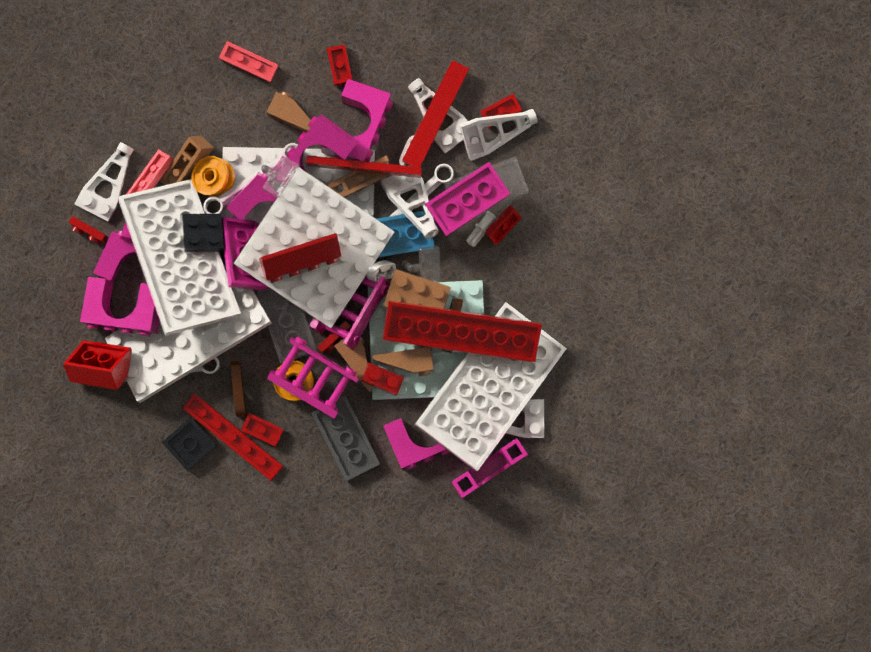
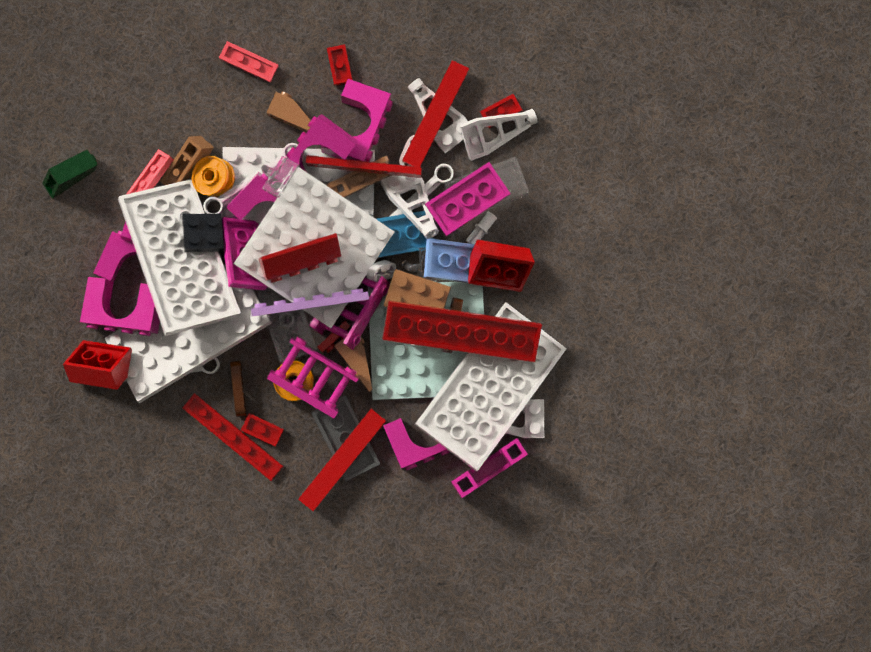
red plate [68,216,108,244] -> none
white plate [75,142,134,222] -> none
black plate [162,417,217,471] -> none
red plate [361,363,404,396] -> none
medium nougat slope [372,347,434,377] -> none
red plate [484,205,522,246] -> none
none -> dark green slope [42,150,97,199]
none -> lavender plate [250,289,369,317]
none -> red tile [298,409,386,512]
none -> light blue plate [424,238,475,283]
none -> red slope [468,240,535,292]

